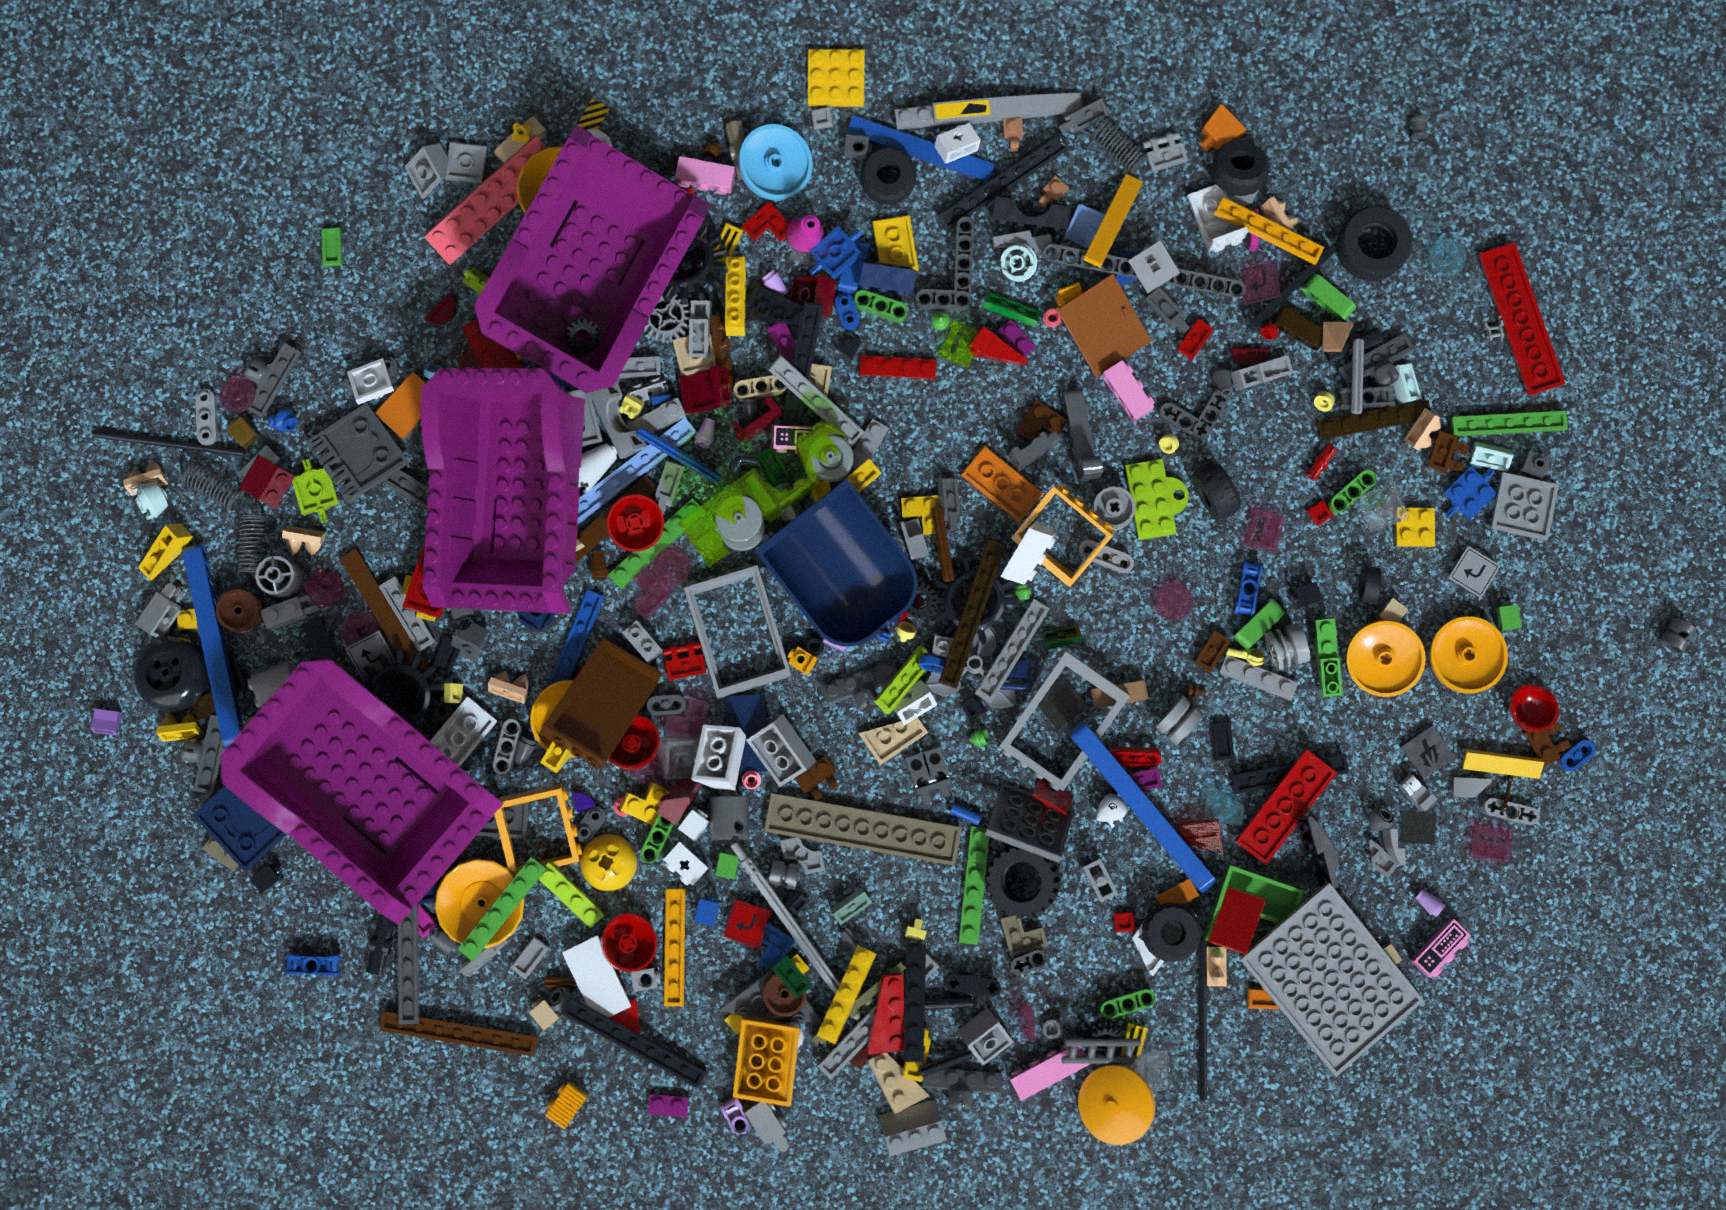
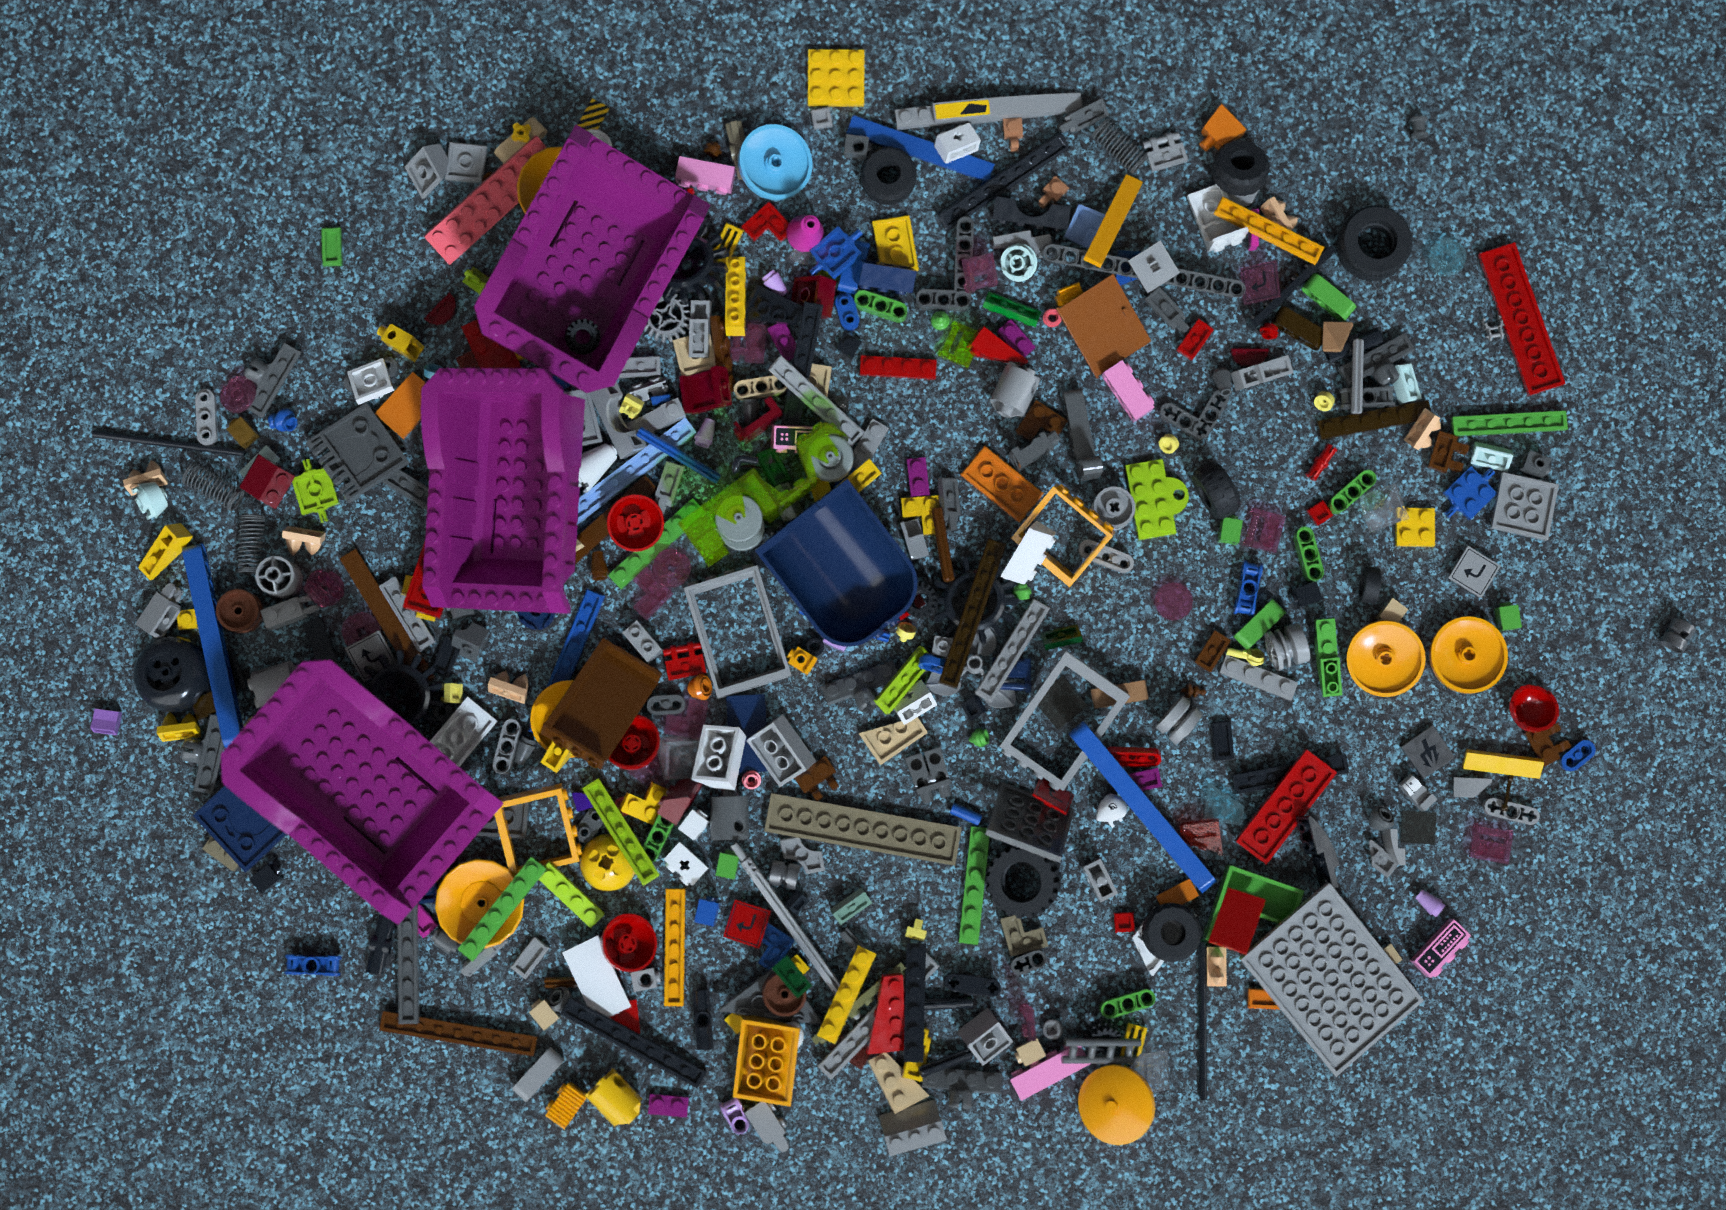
none -> yellow torso [377,324,425,363]
none -> light grey beam [512,1047,565,1102]
none -> lime plate [582,778,660,886]
none -> yellow cylinder [585,1068,643,1127]
none -> orange cone [687,674,712,700]
none -> black piece [692,989,714,1050]
none -> clear pink plate [730,324,767,364]
none -> magenta plate [906,457,930,497]
none -> clear pink plate [962,252,998,293]
none -> light grey cylinder [990,362,1040,418]
none -> tan brick [1014,1037,1046,1067]
none -> bright green brick [1217,515,1243,545]
none -> bright green beam [1293,527,1324,583]

